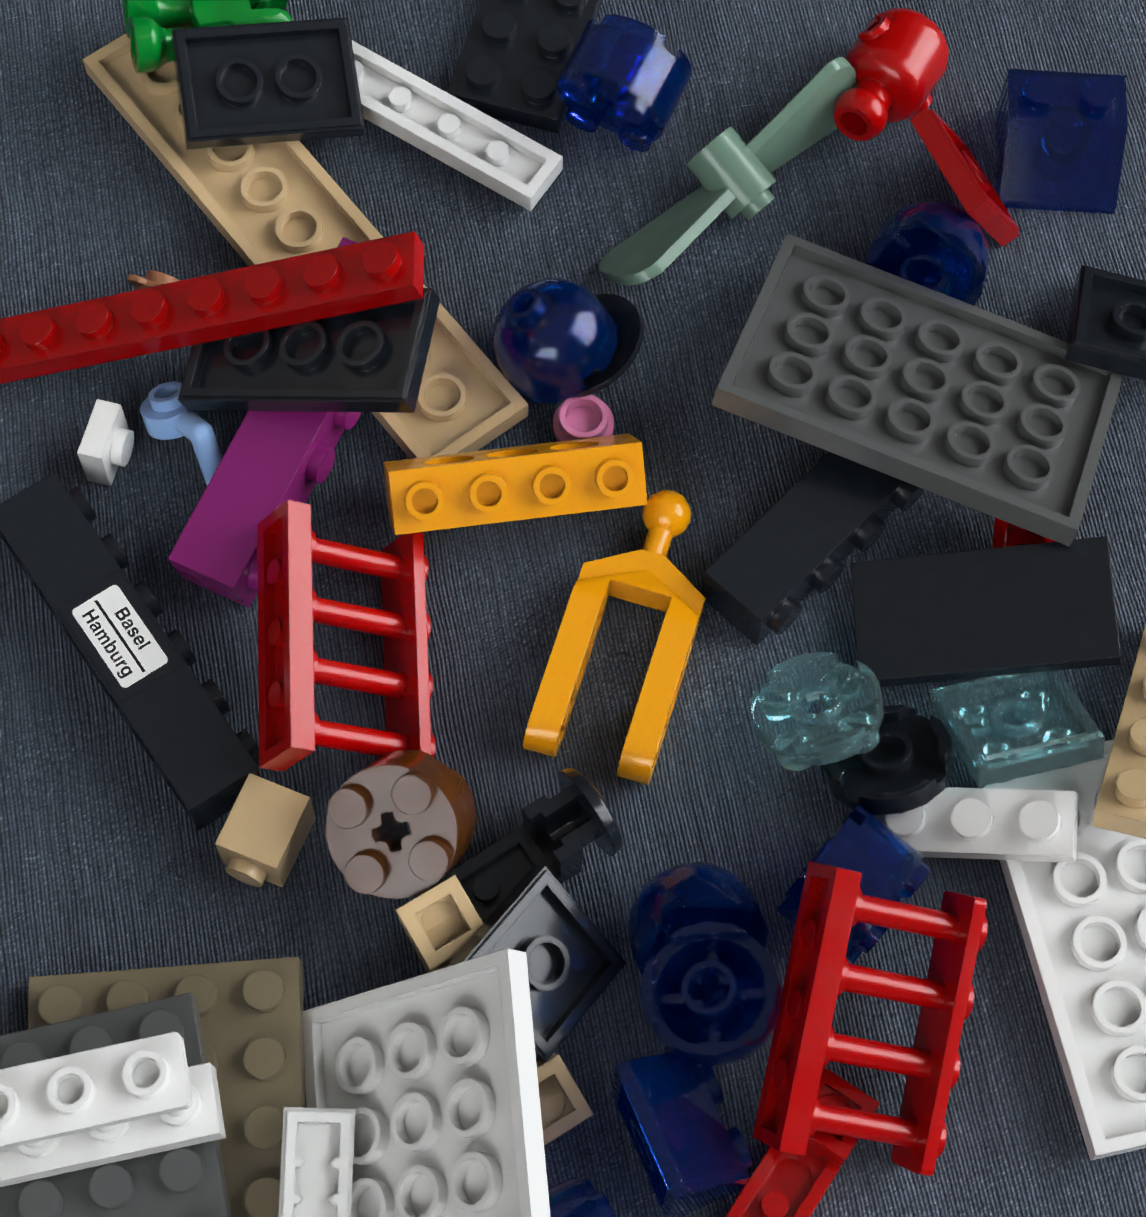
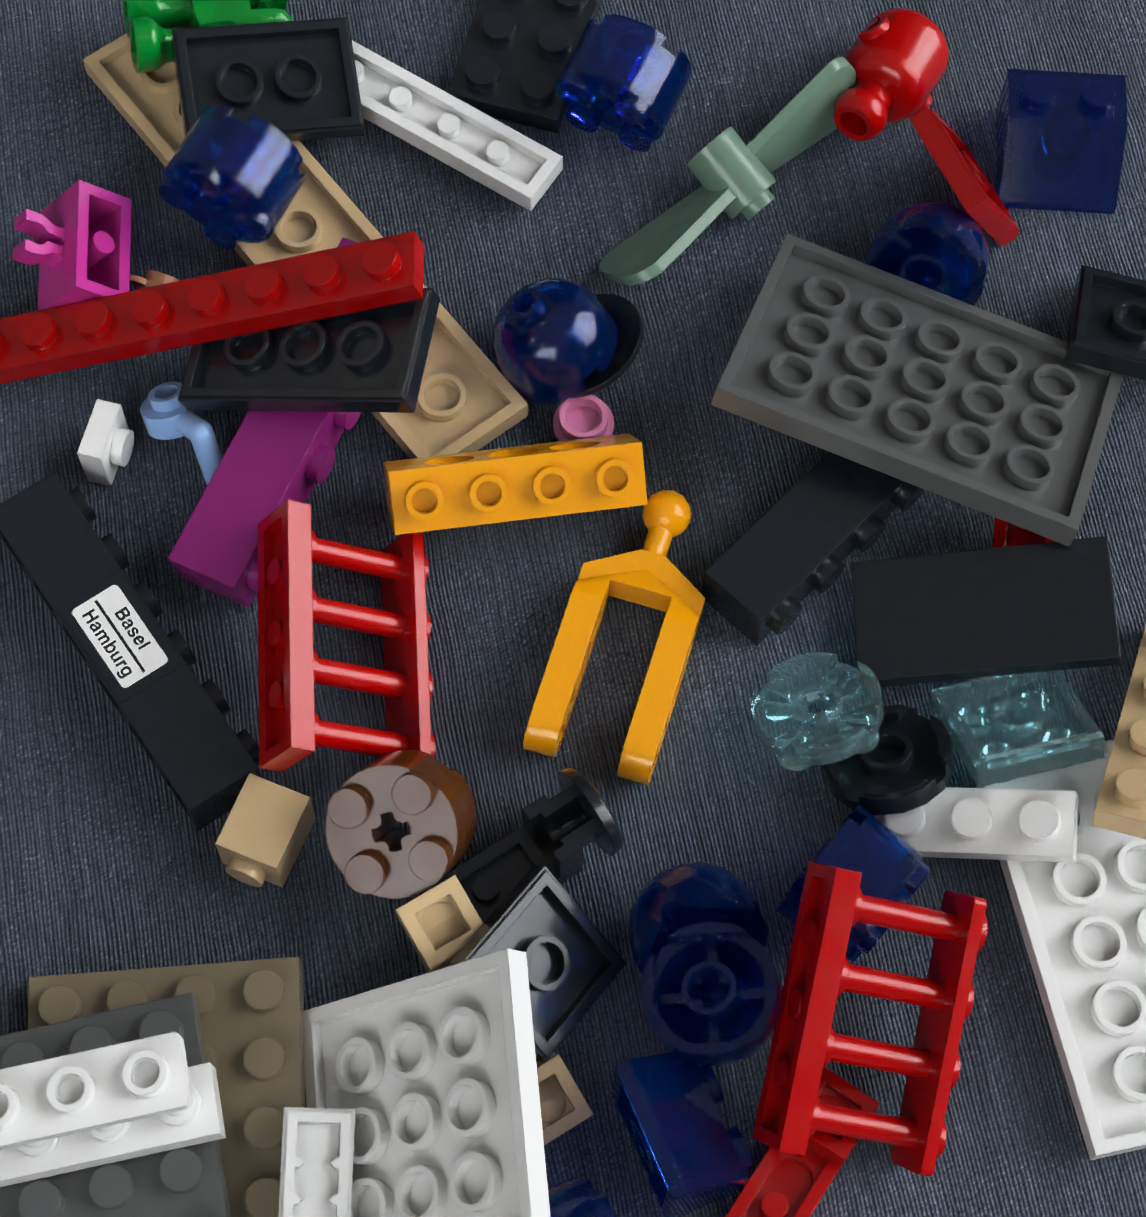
none -> dark pink brick [12,180,132,311]
none -> clear blue brick [159,105,306,249]

